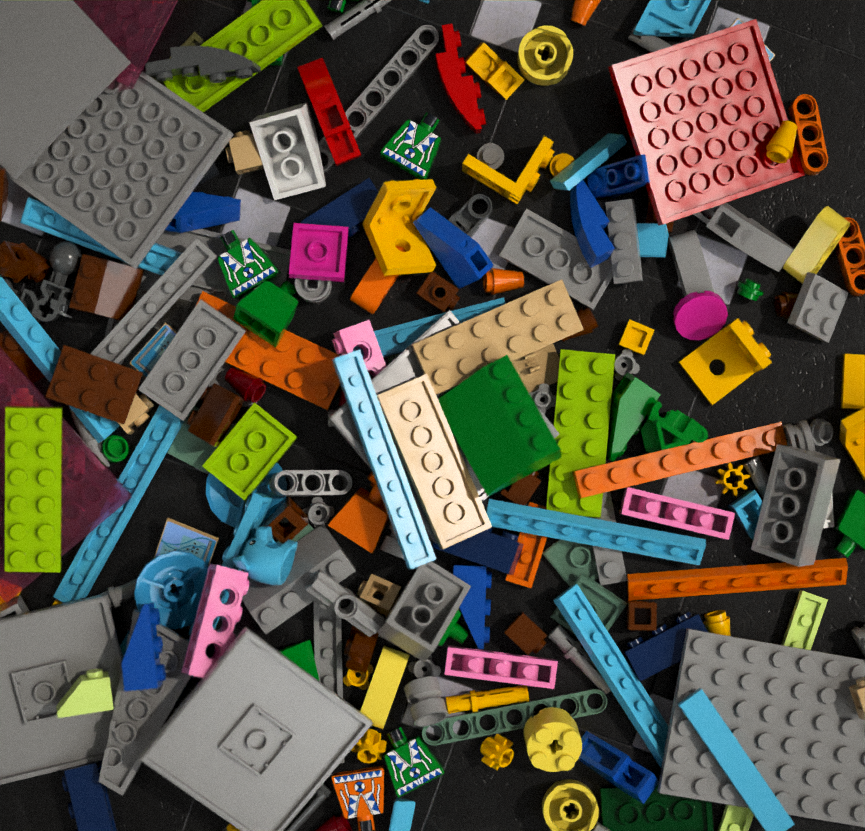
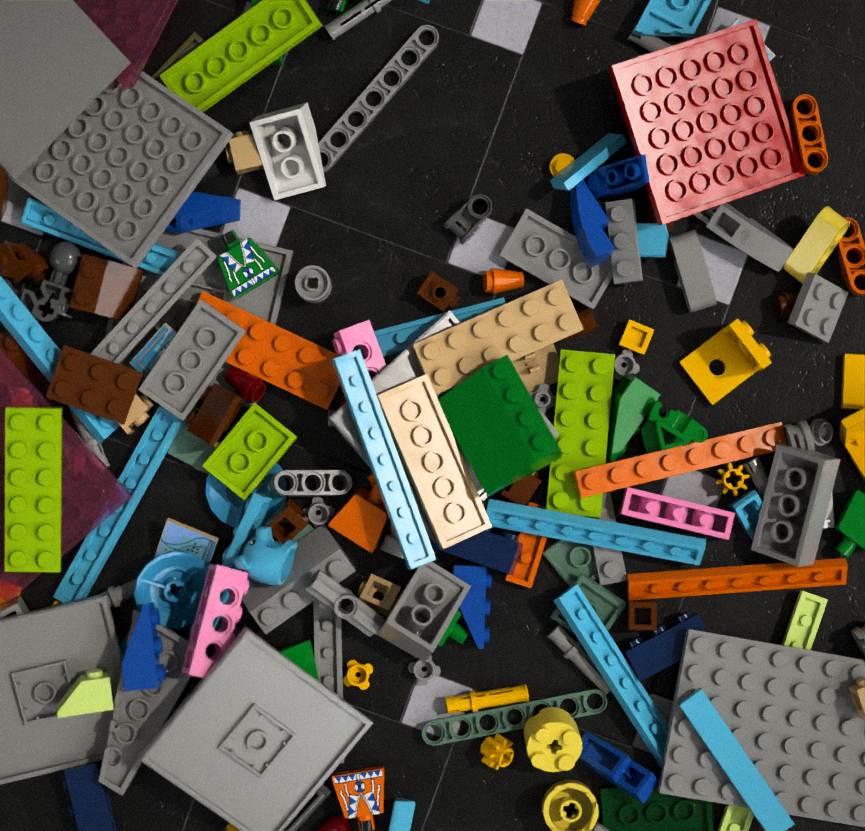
green plate [101,435,129,463] -> none
dark grey slope [145,46,261,83] -> none
green torso [233,281,298,348] -> none
dark pink tile [289,223,349,282] -> none
red slope [297,58,361,166] -> none
dark blue brick [301,178,379,238] -> none
reddish brown brick [343,625,379,673] -> none
orange beam [350,246,406,315] -> none
yellow gear [351,729,387,763] -> none
light yellow beam [360,646,409,730] -> none
yellow bracket [362,179,436,276] -> none
torso [380,112,441,180] -> none
torso [384,726,445,798] -> none
light grey wheel [404,676,448,727] -> none
blue slope [413,207,494,289] -> none
red slope [436,23,486,134] -> none
bright pink brick [444,645,558,689] -> none
yellow bracket [462,136,555,204] -> none
yellow slope [464,42,524,100] -> none
light grey plate [477,143,504,170] -> none
reddish brown brick [504,612,547,655] -> none
light yellow brick [517,25,573,86] -> none
dark pink tile [673,291,728,340] -> none
yellow cone [703,610,731,636] -> none
green plate [737,278,764,301] -> none
yellow cone [766,120,798,163] -> none

